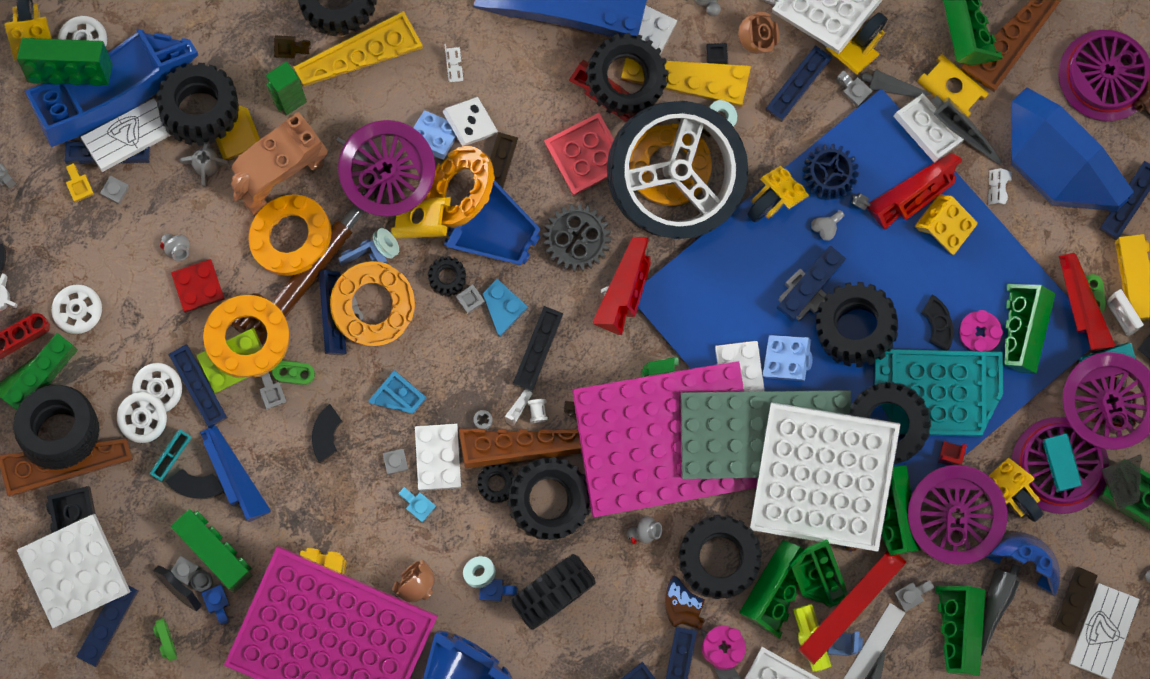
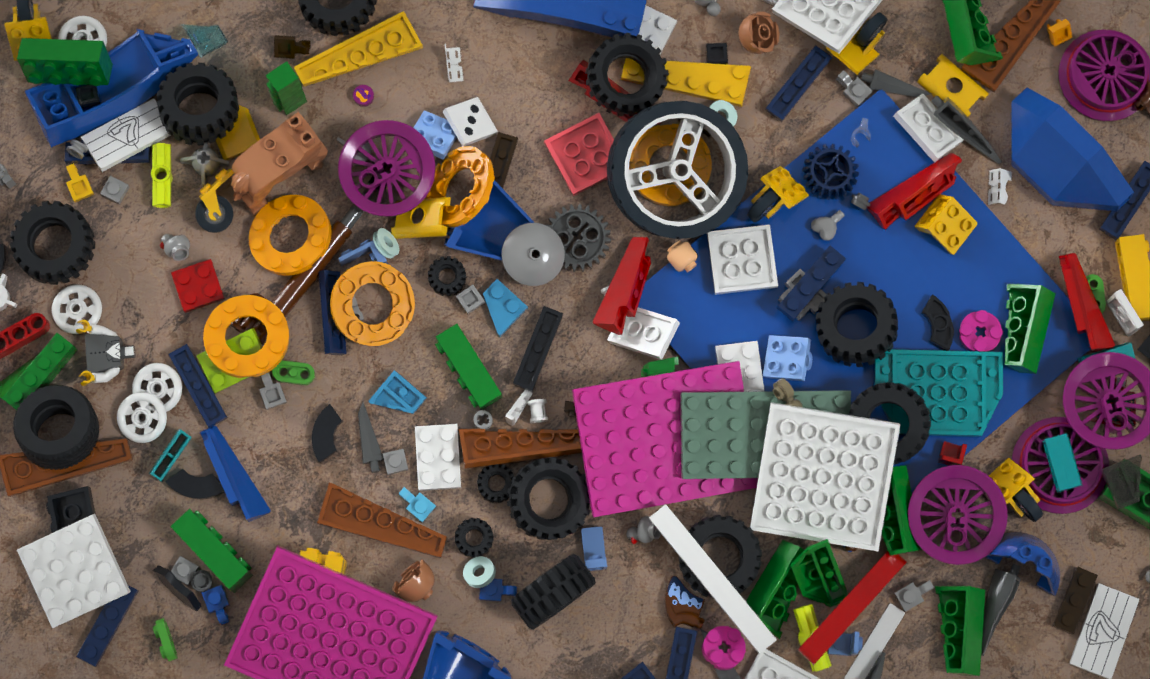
none -> black tyre [10,201,95,285]
none -> light grey bush [66,139,88,159]
none -> black tile [75,85,101,108]
none -> torso [76,320,136,386]
none -> neon yellow piece [151,143,173,208]
none -> clear light blue slope [181,24,228,58]
none -> plate [195,169,234,233]
none -> dark orange wing [317,483,447,558]
none -> magenta tile [353,85,374,107]
none -> dark grey bar [358,402,384,473]
none -> green brick [435,324,502,410]
none -> black tyre [455,518,494,558]
none -> light grey dish [501,223,565,286]
none -> medium blue bracket [581,527,607,571]
none -> white plate [607,307,680,360]
none -> white tile [649,504,777,654]
none -> light nougat head [667,241,698,272]
none -> white plate [707,225,778,295]
none -> dark tan plate [773,378,803,408]
none -> clear piece [851,118,871,148]
none -> light orange tile [1047,19,1072,47]

